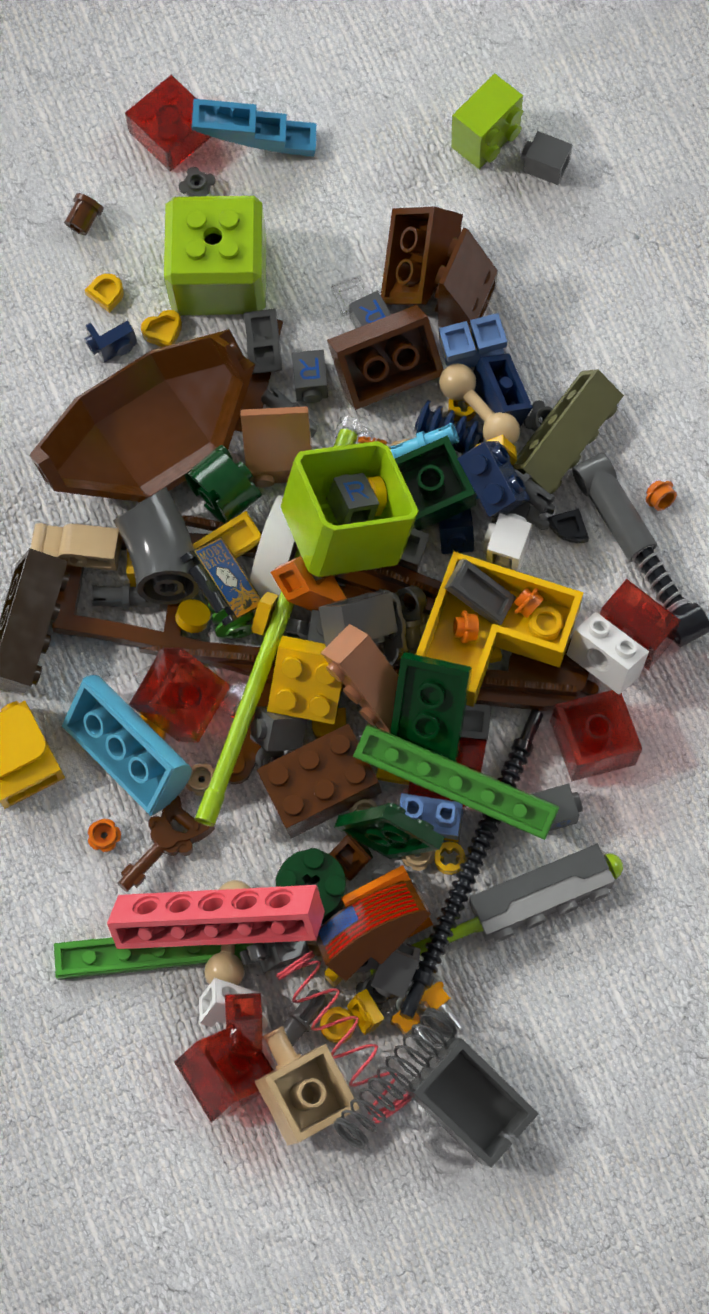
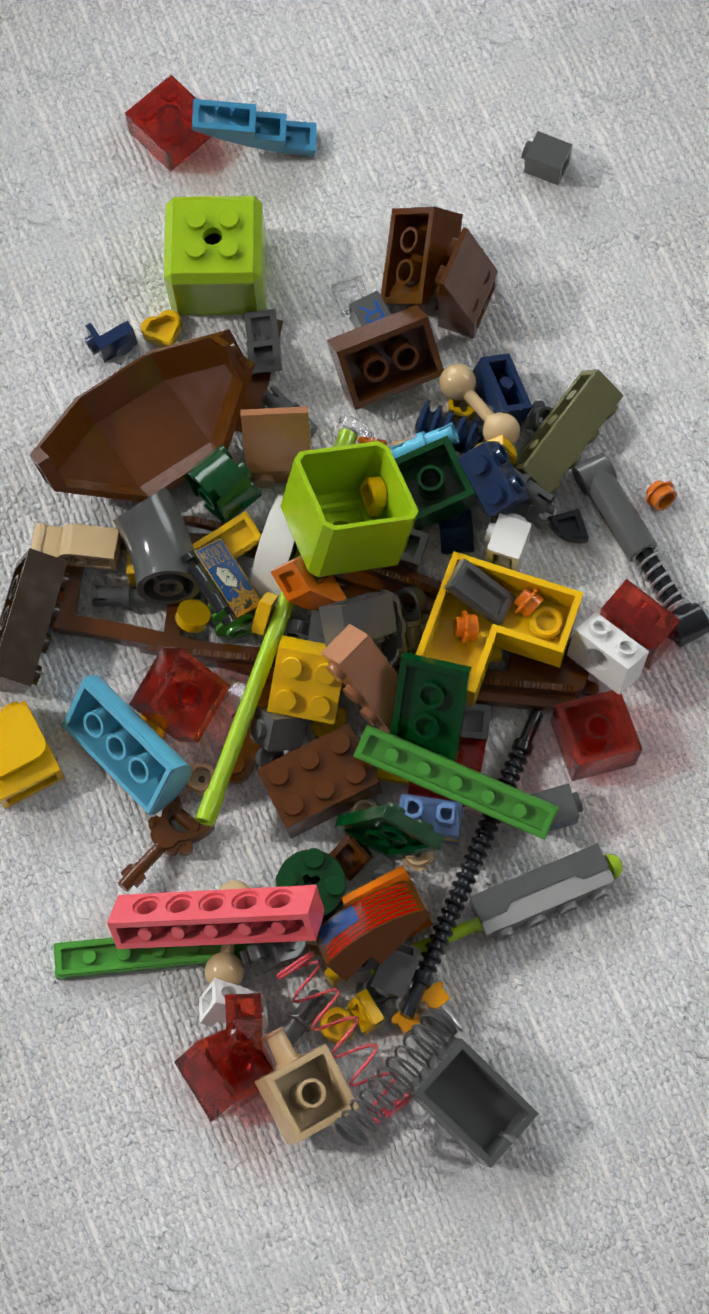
reddish brown bush [64,193,104,235] -> none
yellow tile [84,274,124,313] -> none
orange plate [88,819,121,852] -> none
dark grey plate [179,167,215,197] -> none
dark grey brick [291,349,328,403] -> none
dark grey brick [326,473,380,525] -> none
yellow bush [434,841,465,875] -> none
medium blue hips [438,313,508,368] -> none
lime brick [451,73,523,169] -> none

